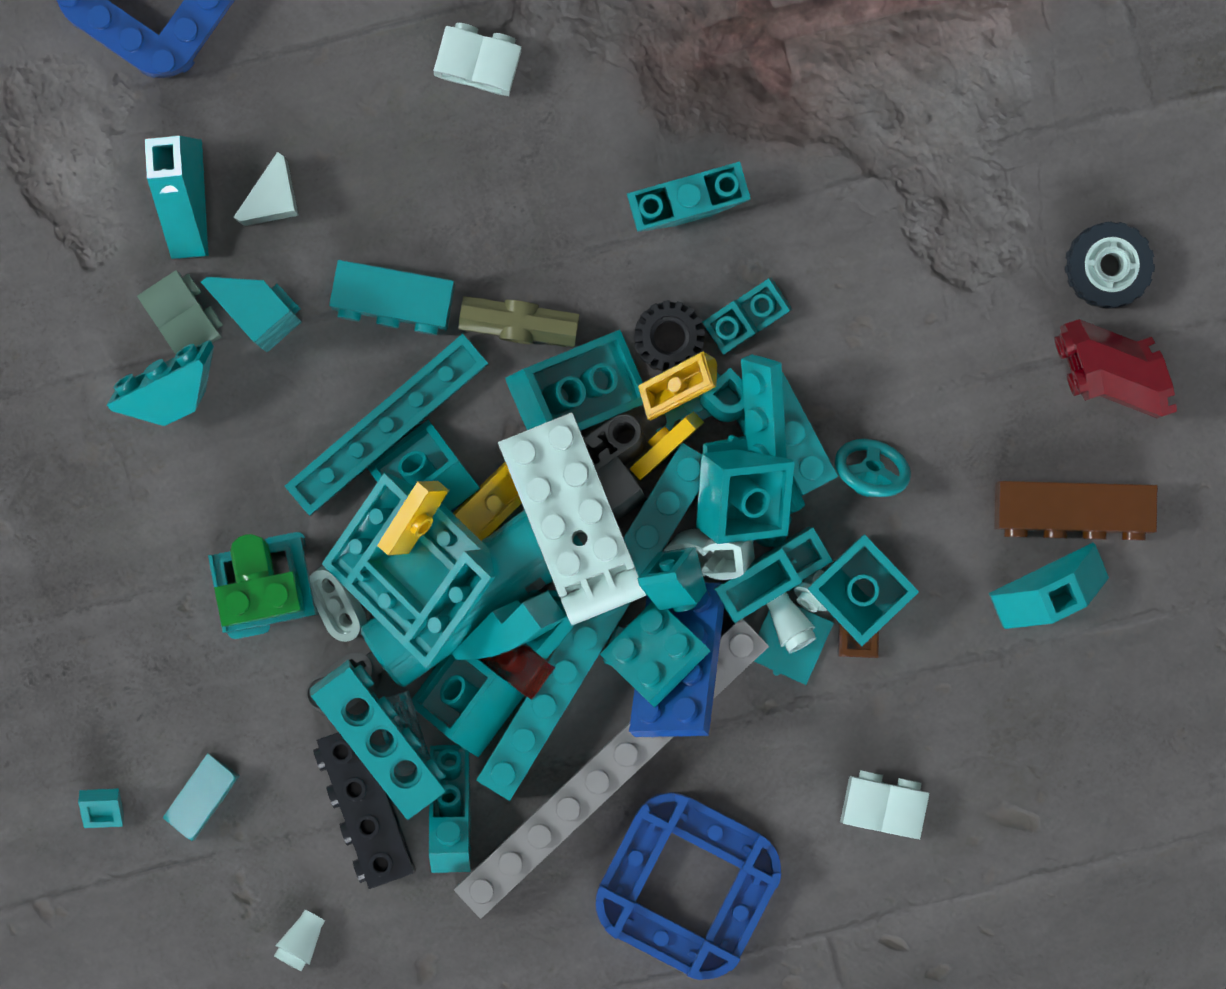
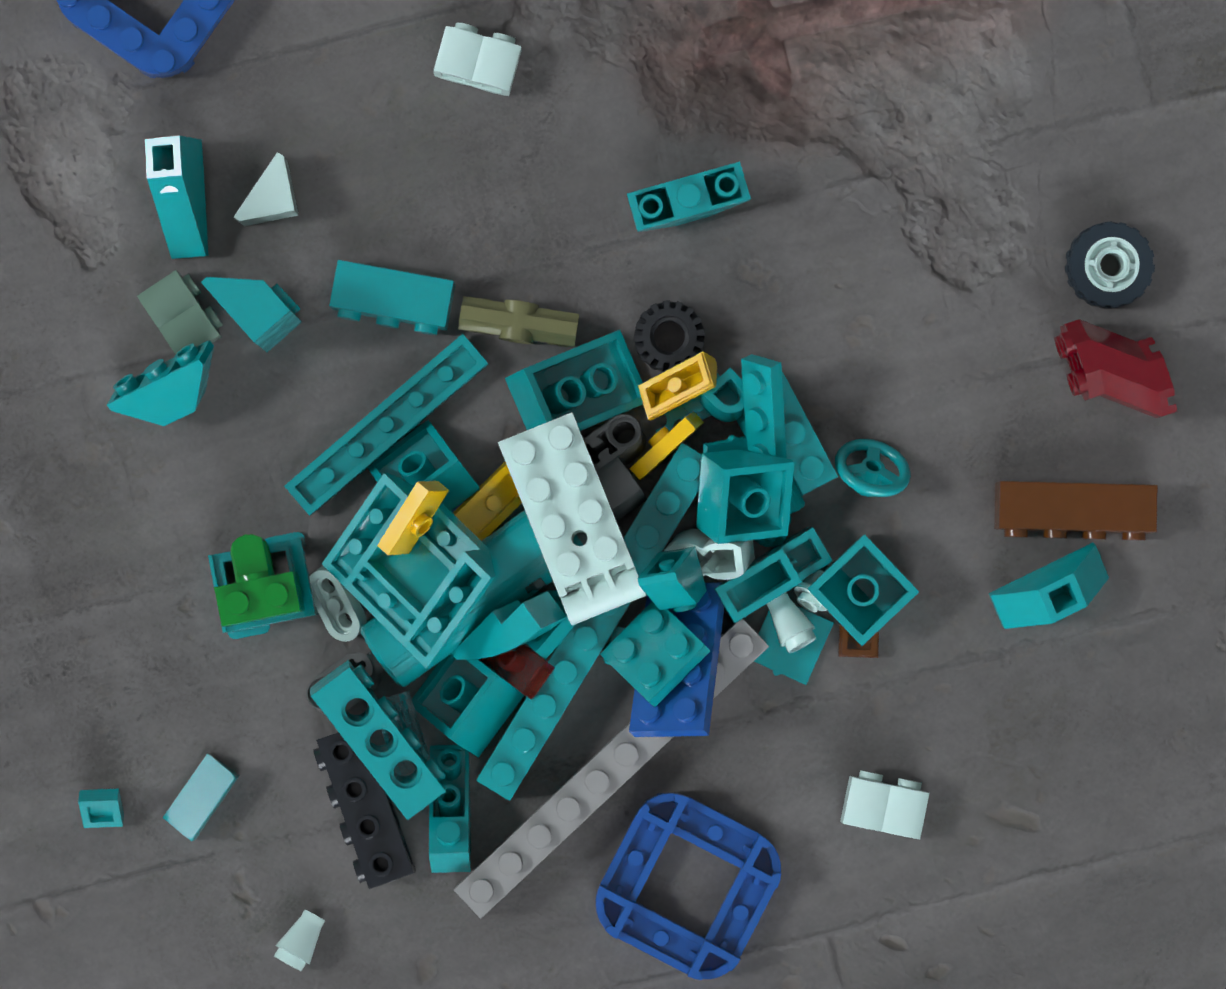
teal slope [702,277,793,355] -> none

